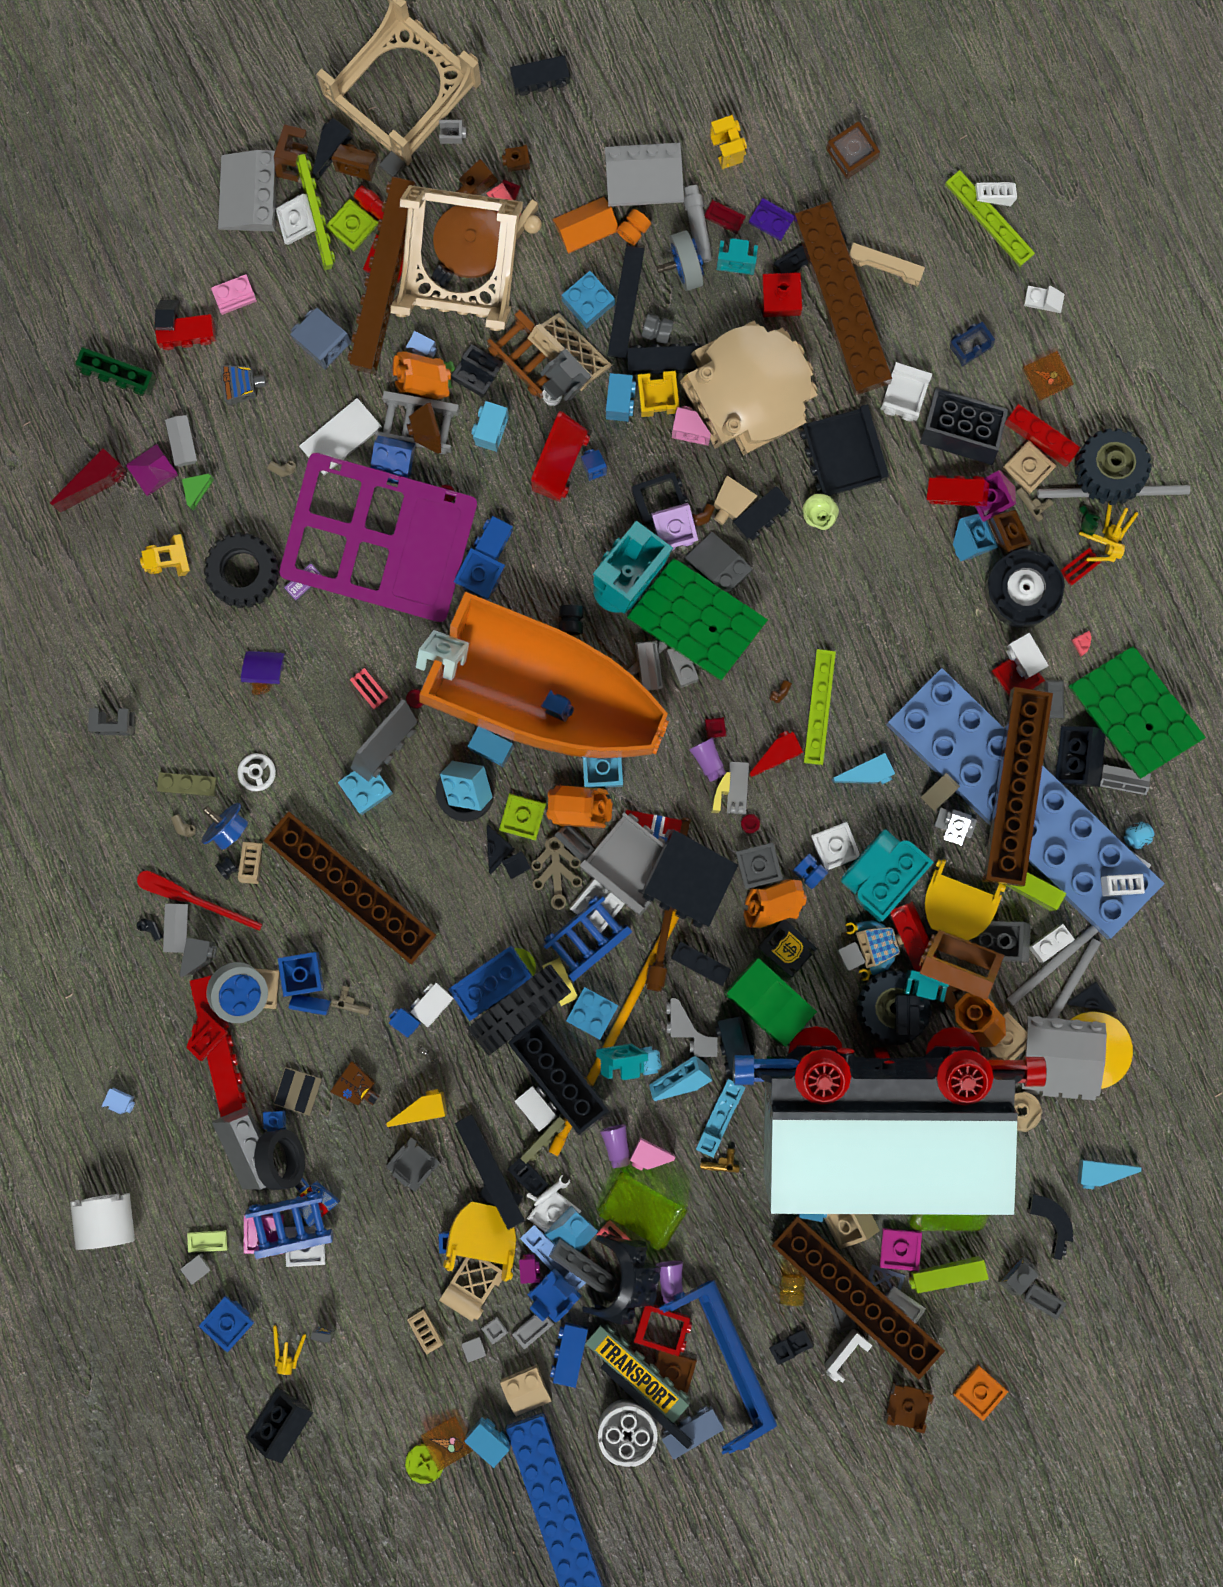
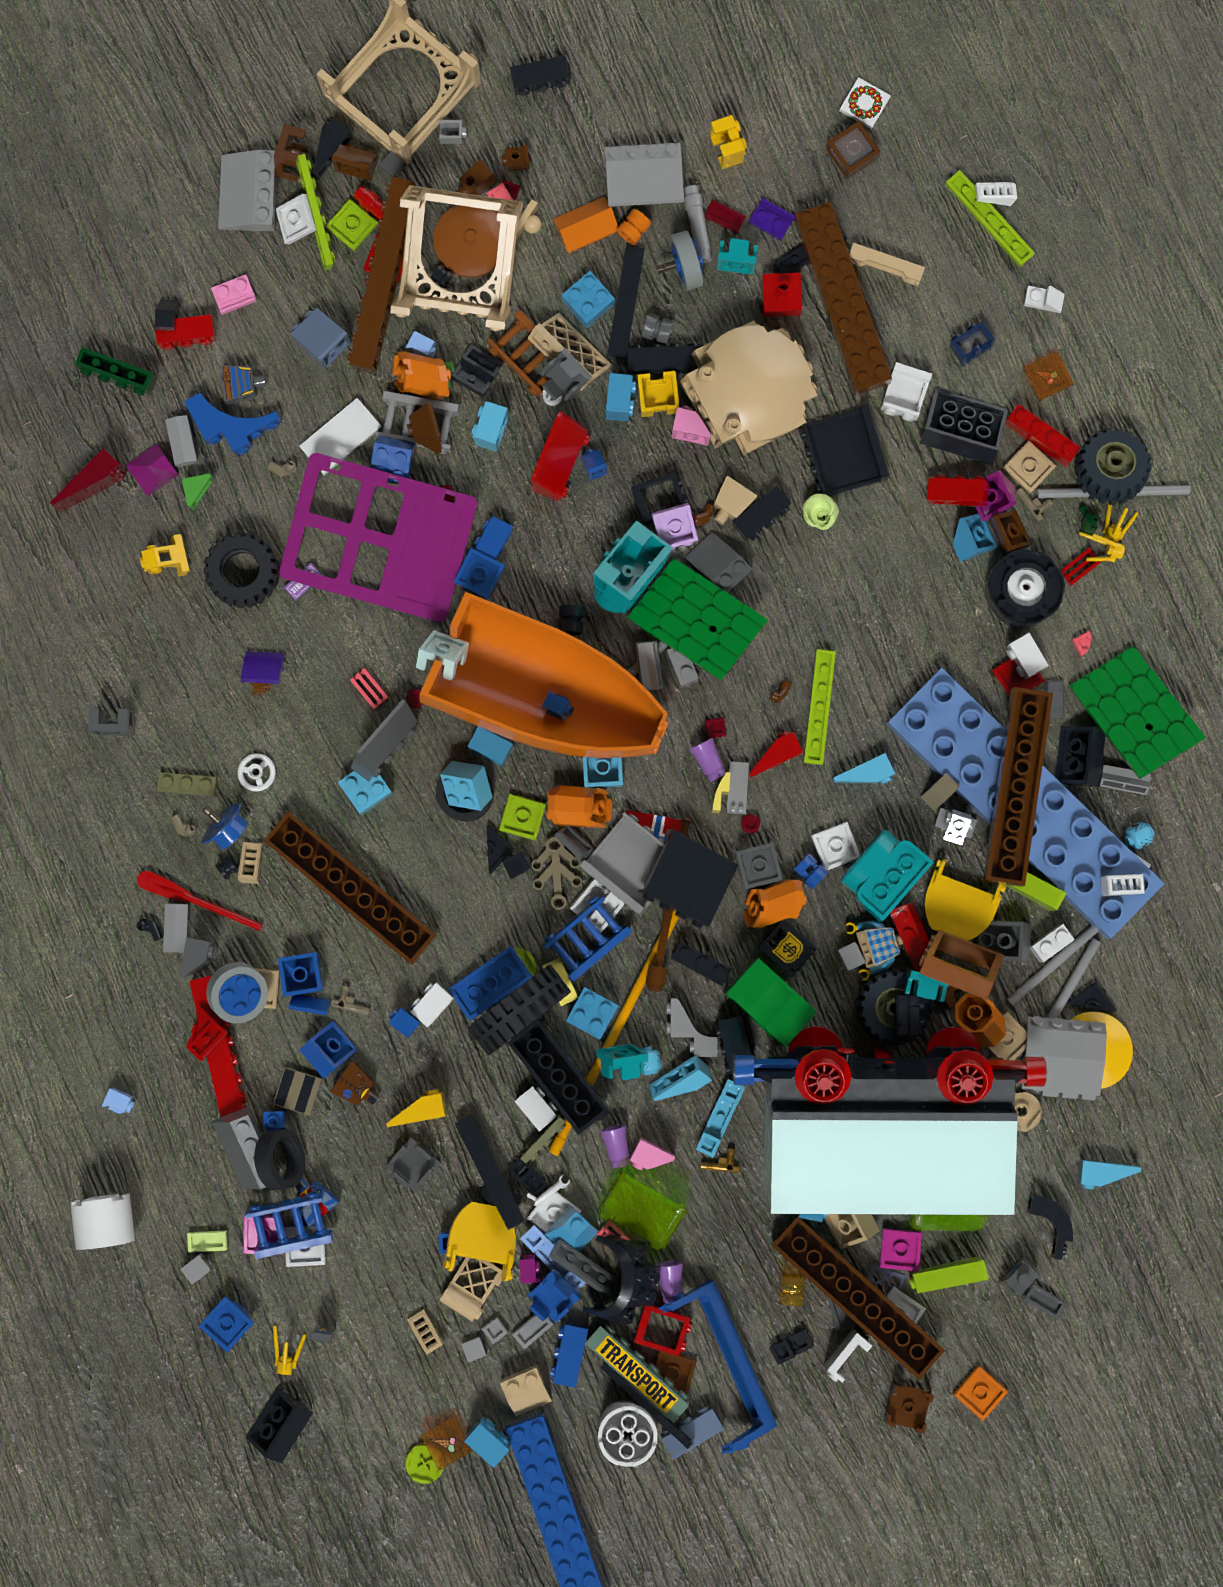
none -> blue arch [184,392,282,455]
none -> blue slope [299,1021,358,1079]
none -> tile [839,77,891,130]

